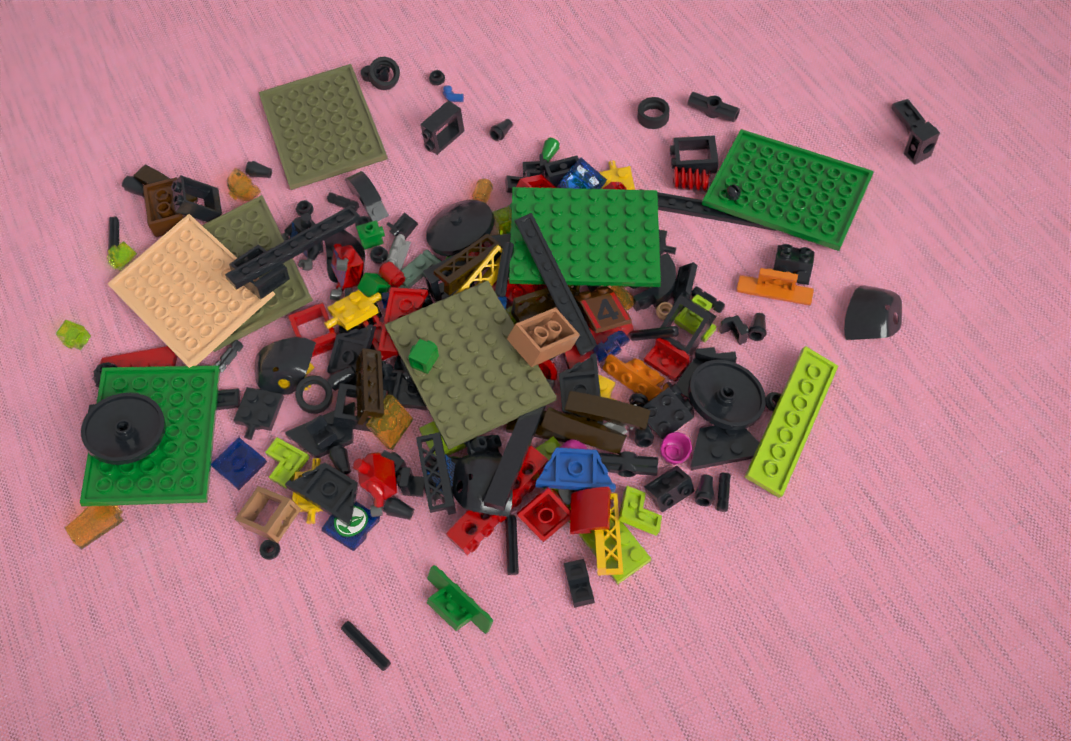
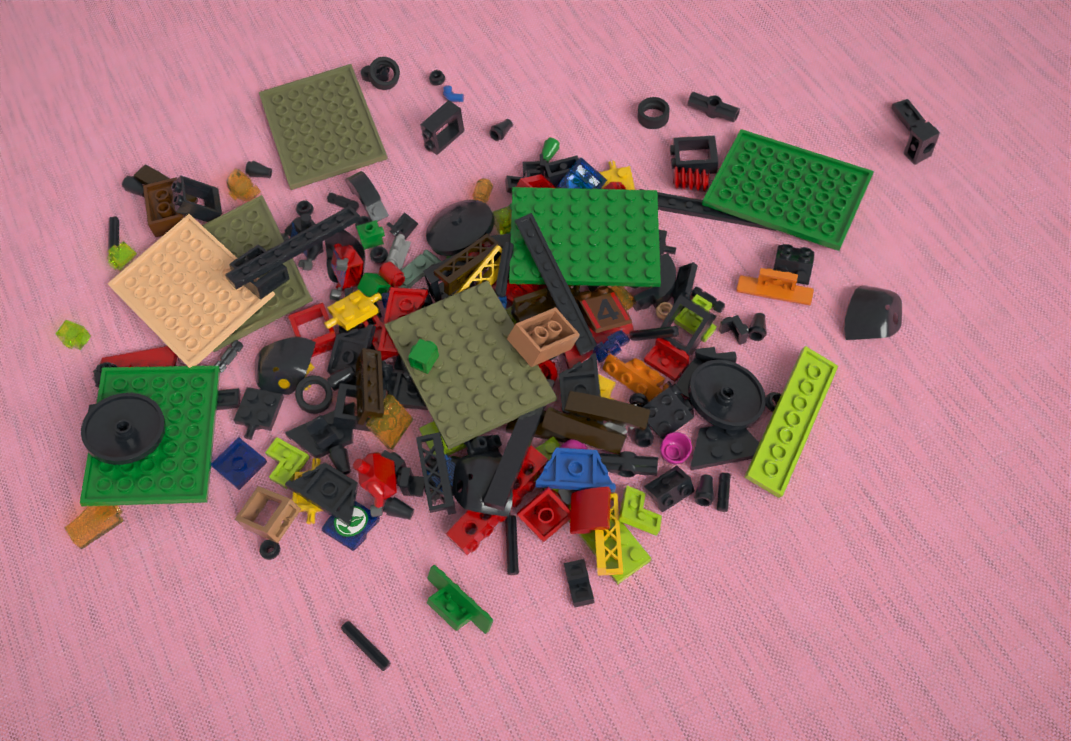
black hinge [726,184,741,200] -> none

